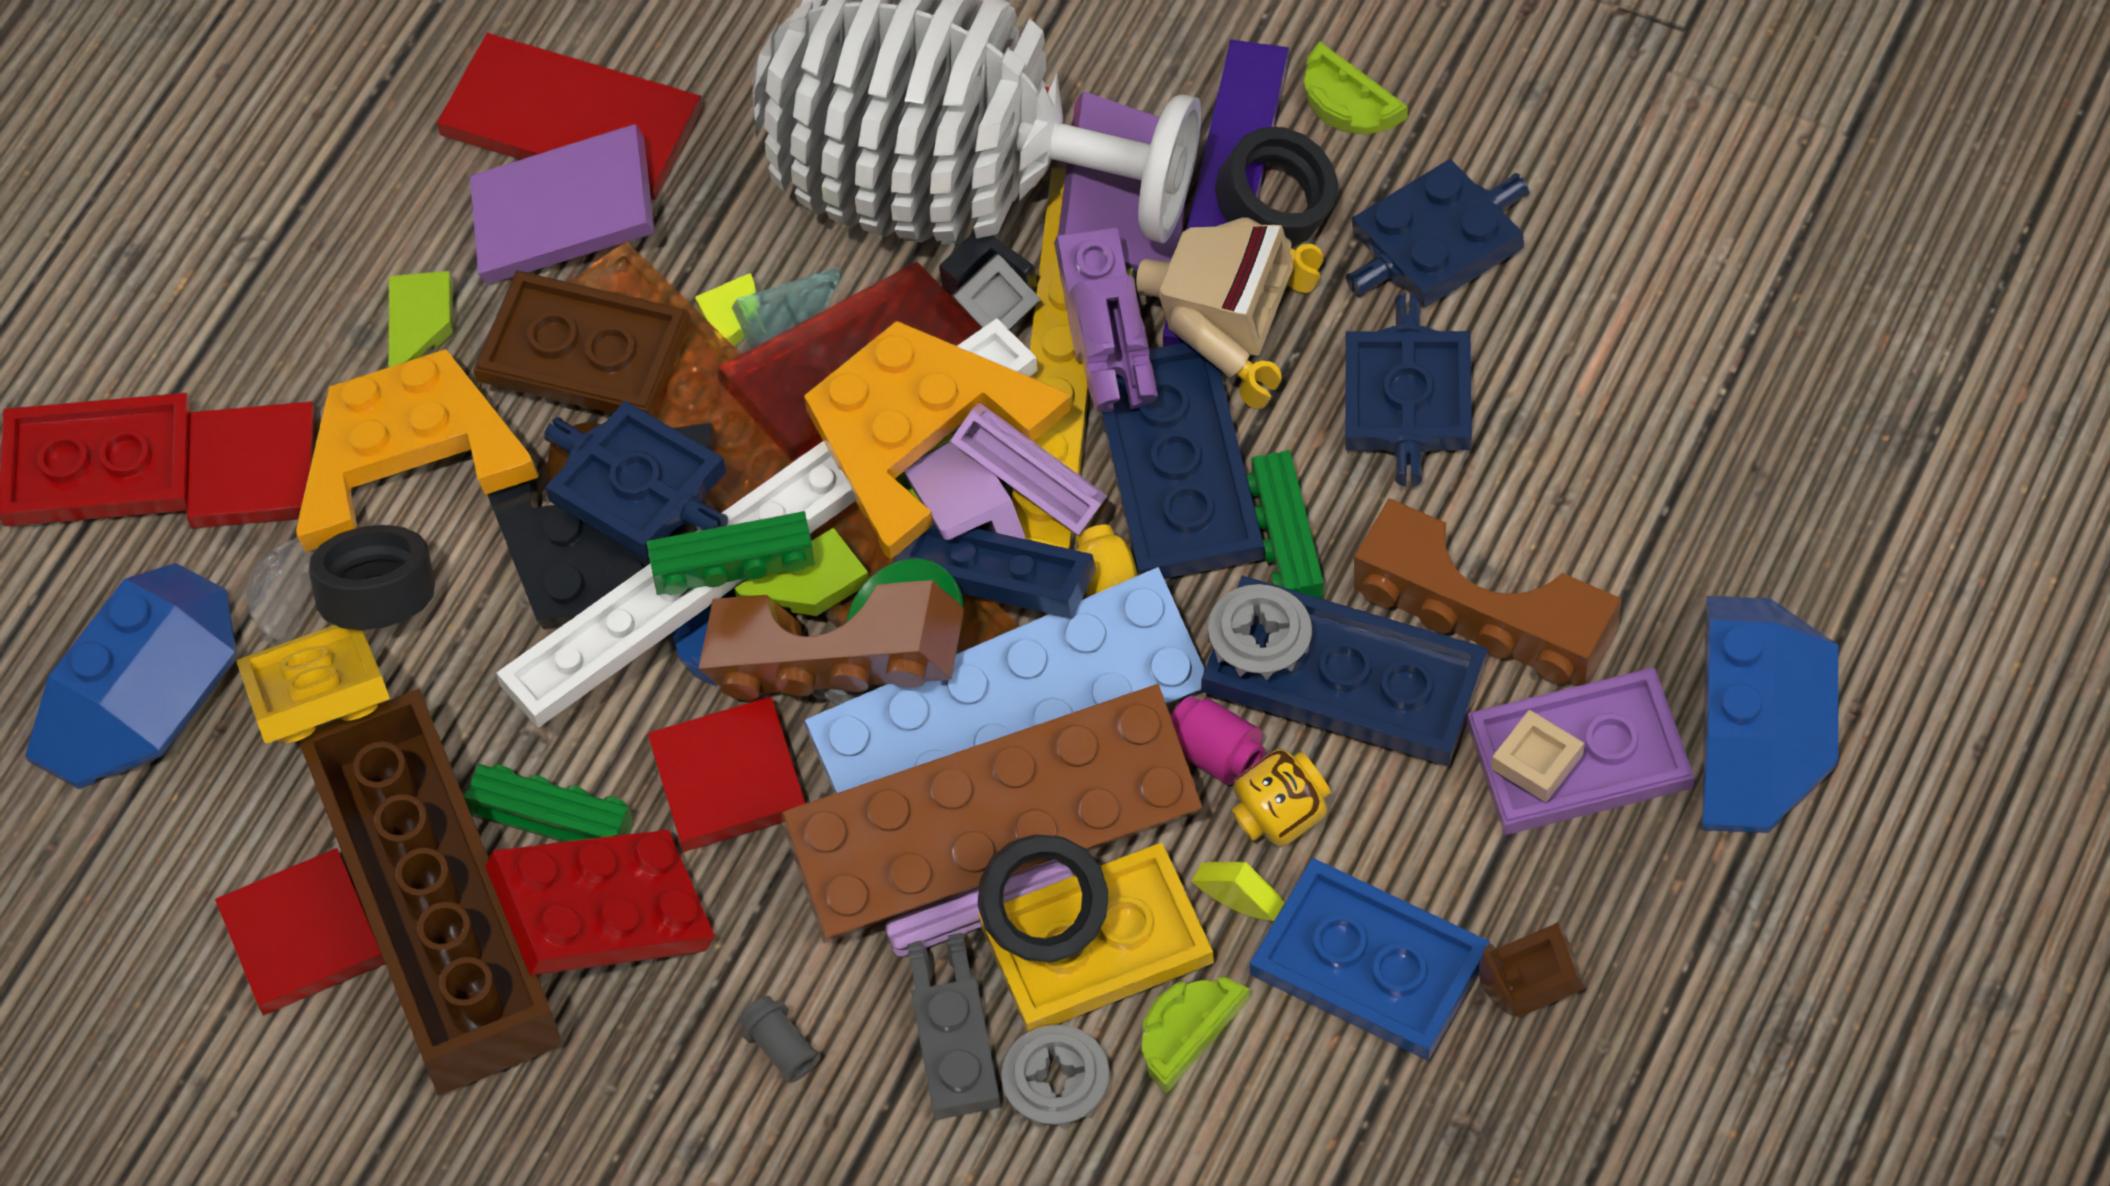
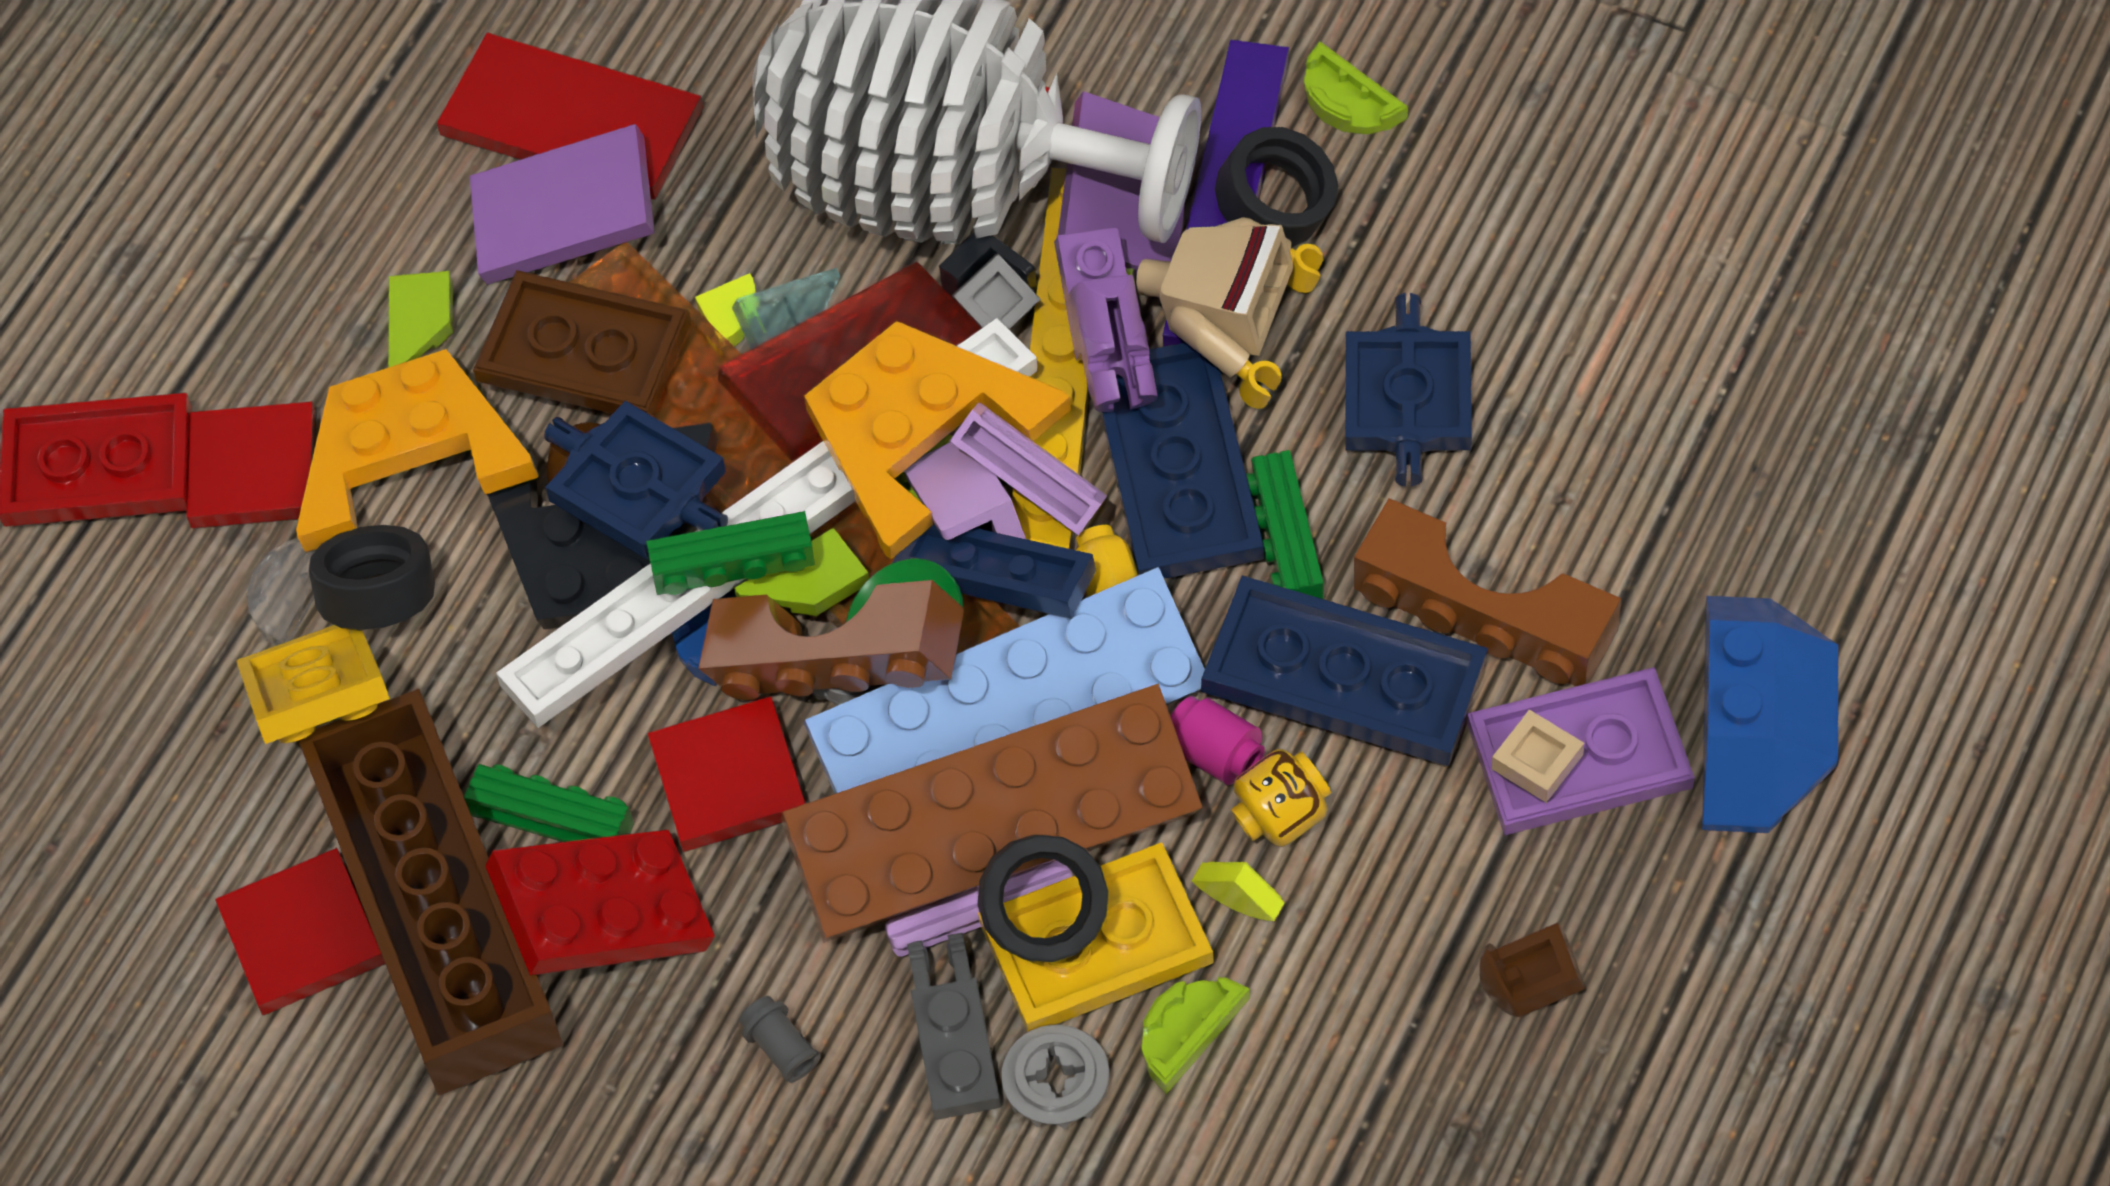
blue wedge [25,563,237,789] -> none
light grey gear [1208,584,1312,680] -> none
blue plate [1249,857,1490,1061] -> none
dark blue plate [1345,159,1529,308] -> none

